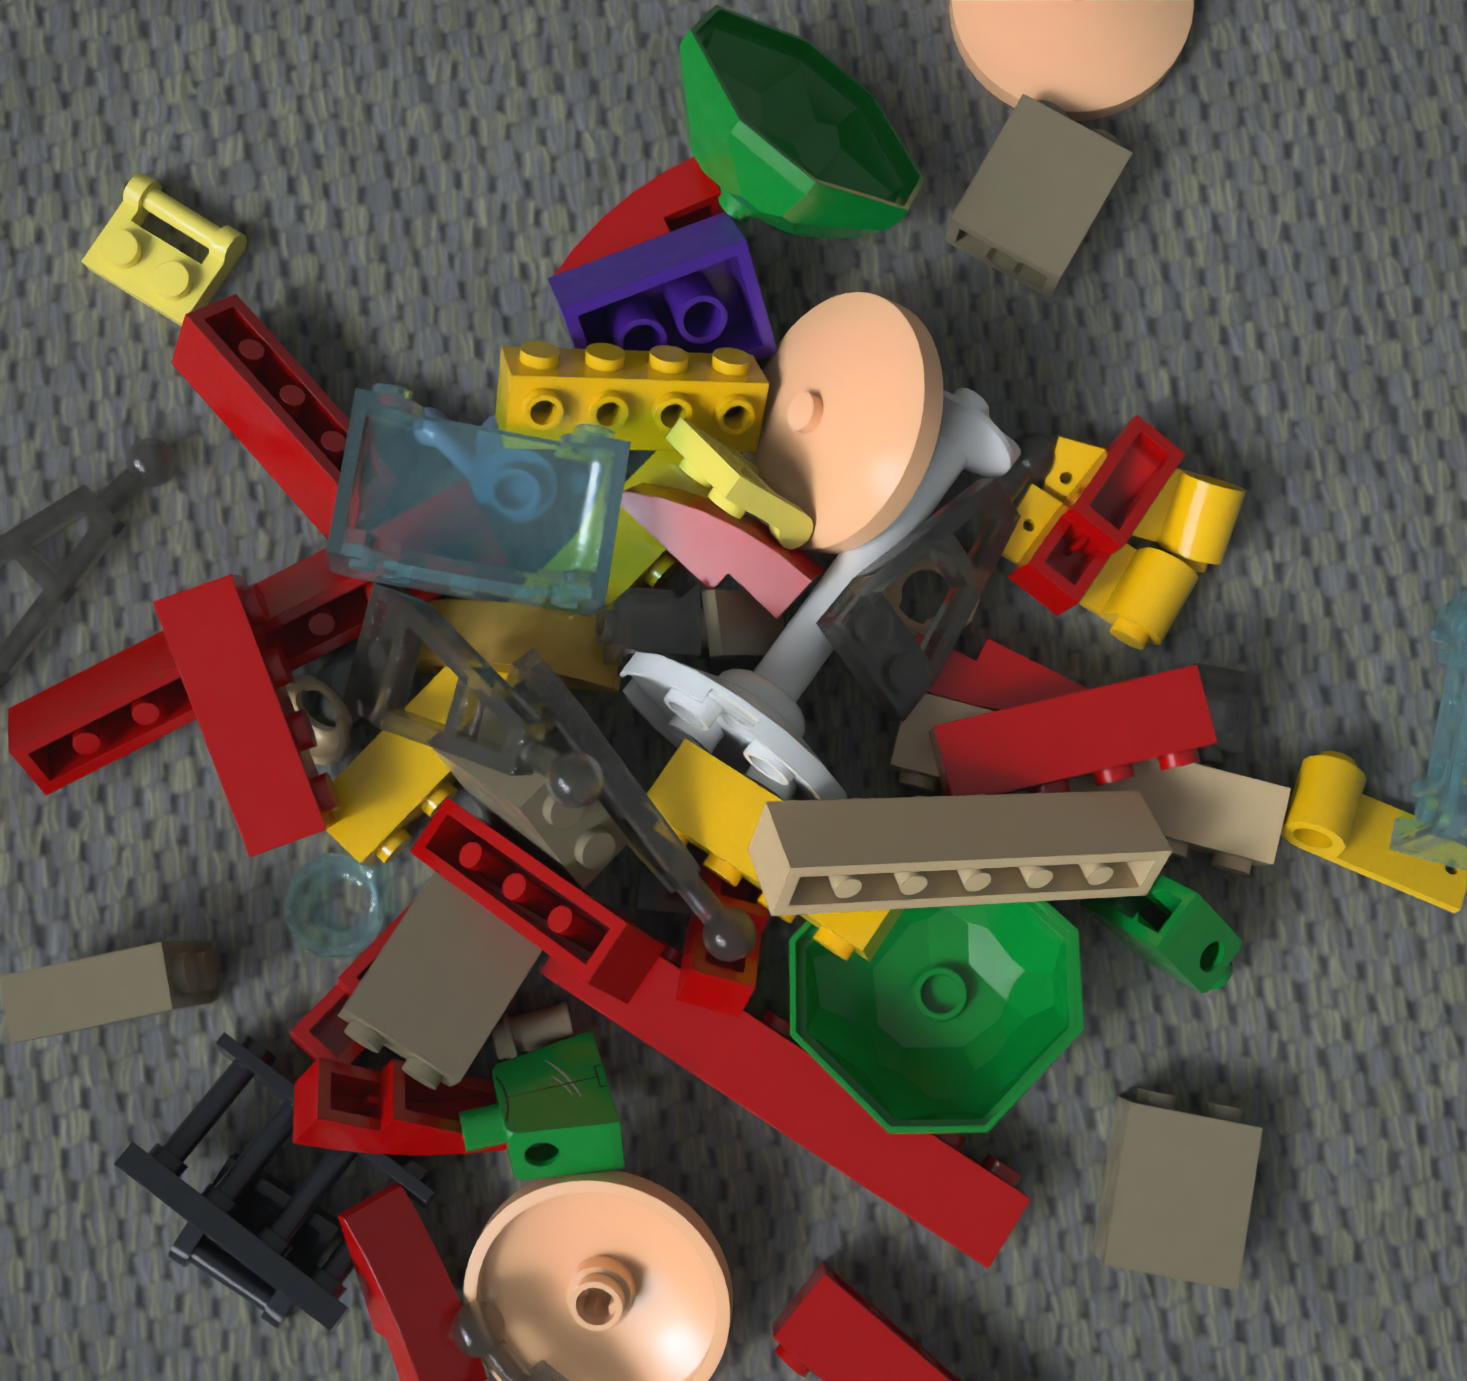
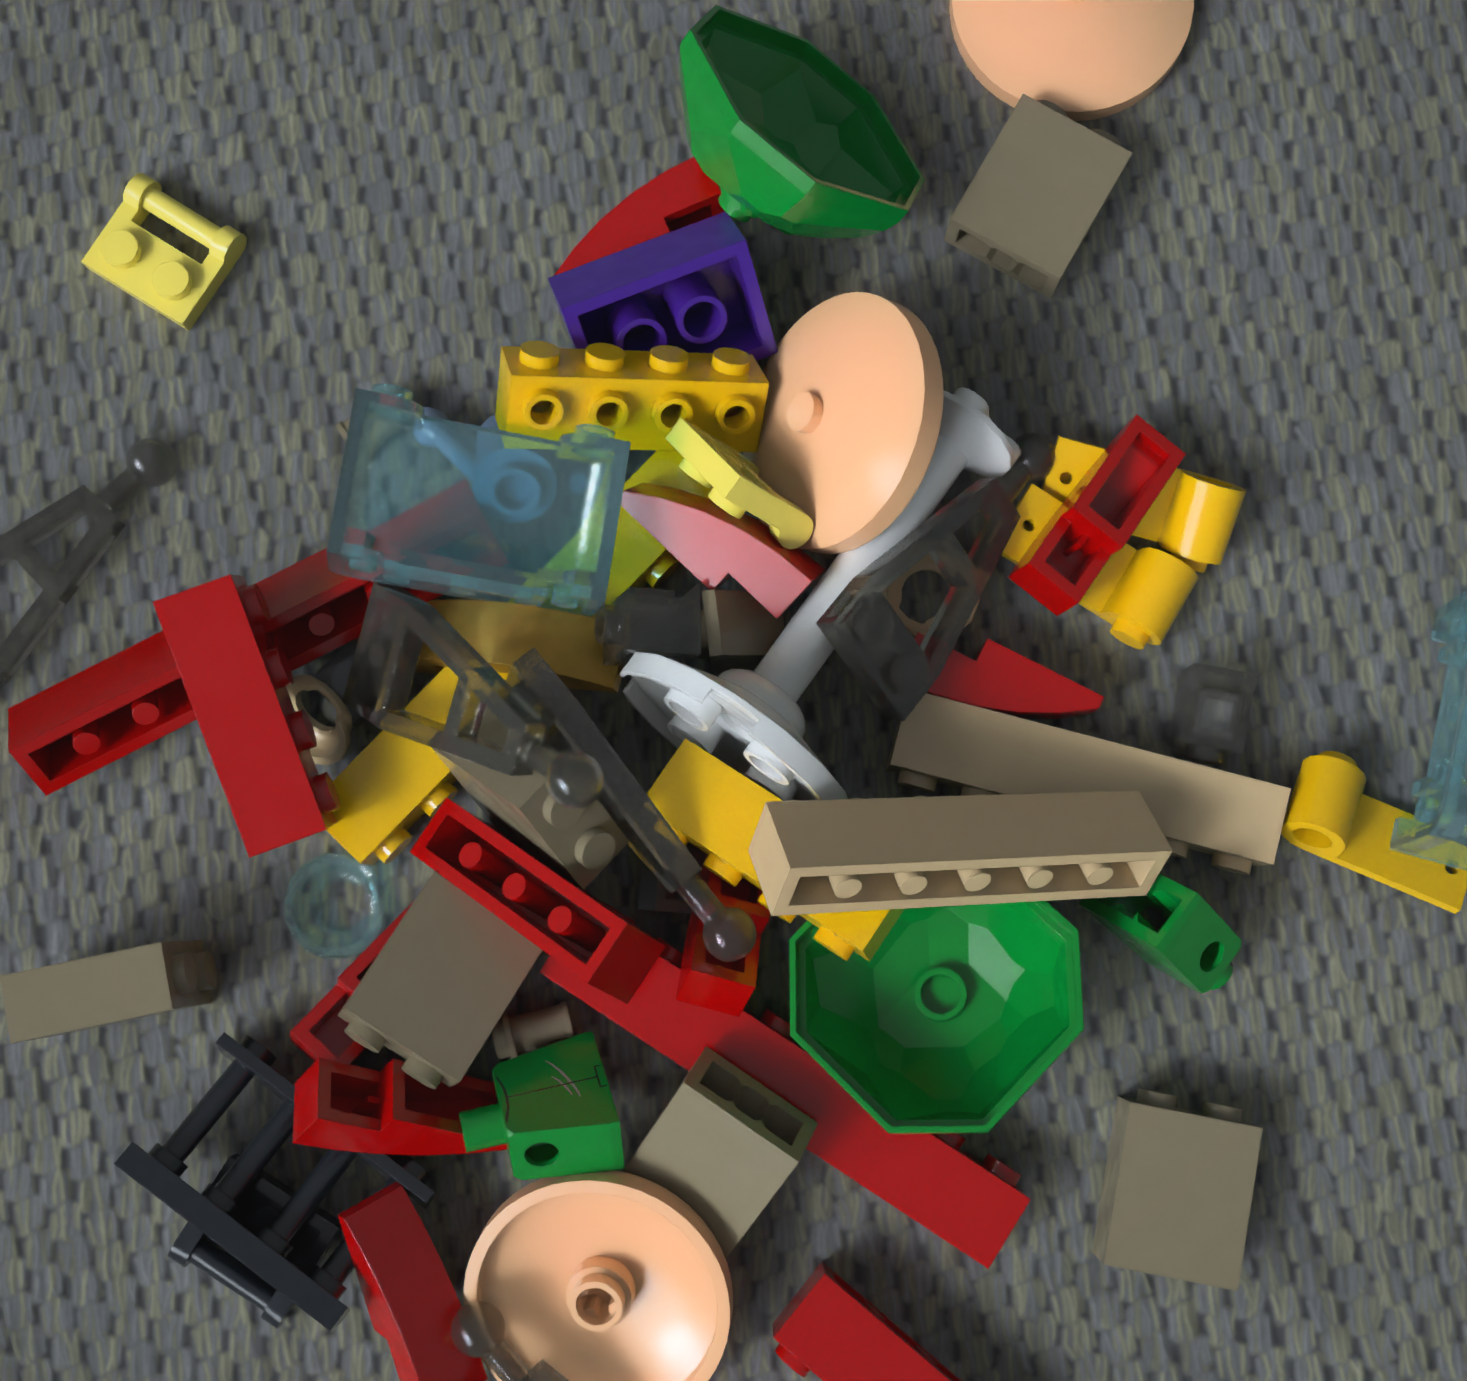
red brick [171,294,399,544] -> none
red brick [929,665,1218,796] -> none
none -> dark tan brick [621,1046,818,1259]

